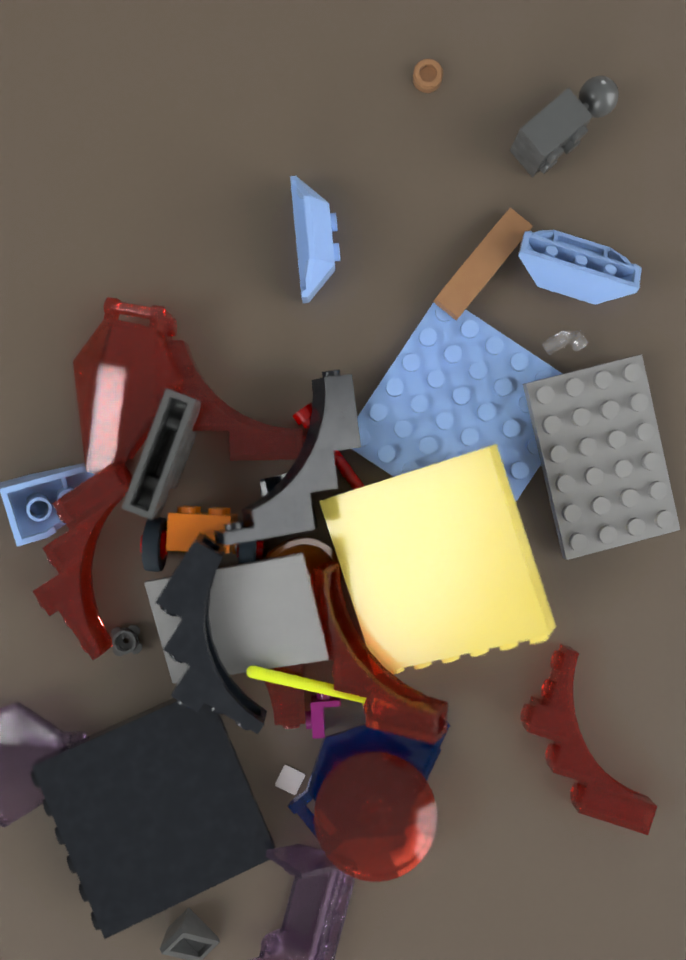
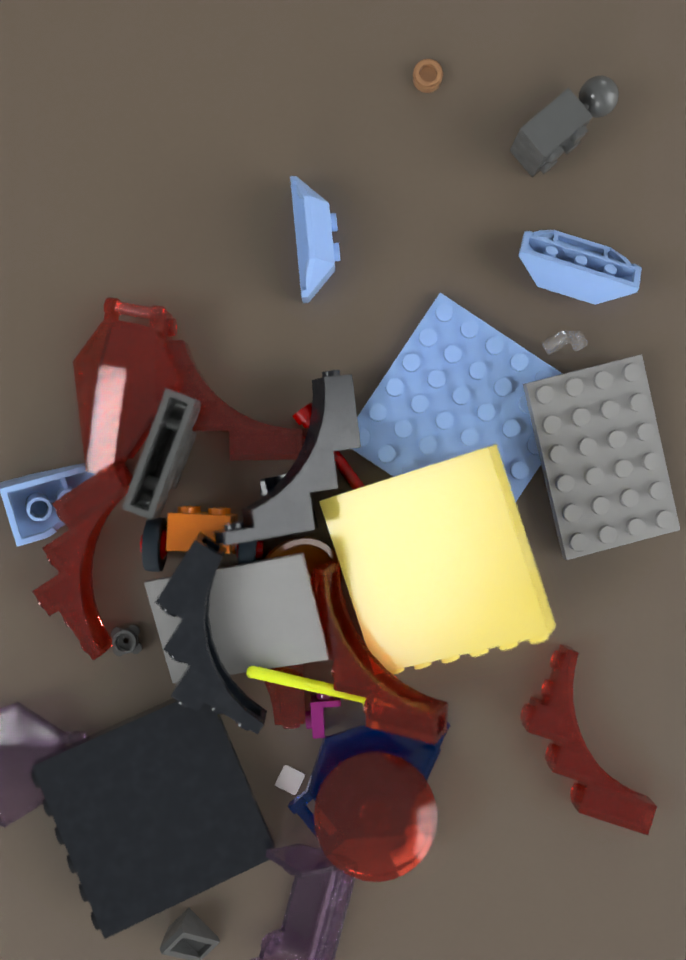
medium nougat slope [433,207,533,320] -> none

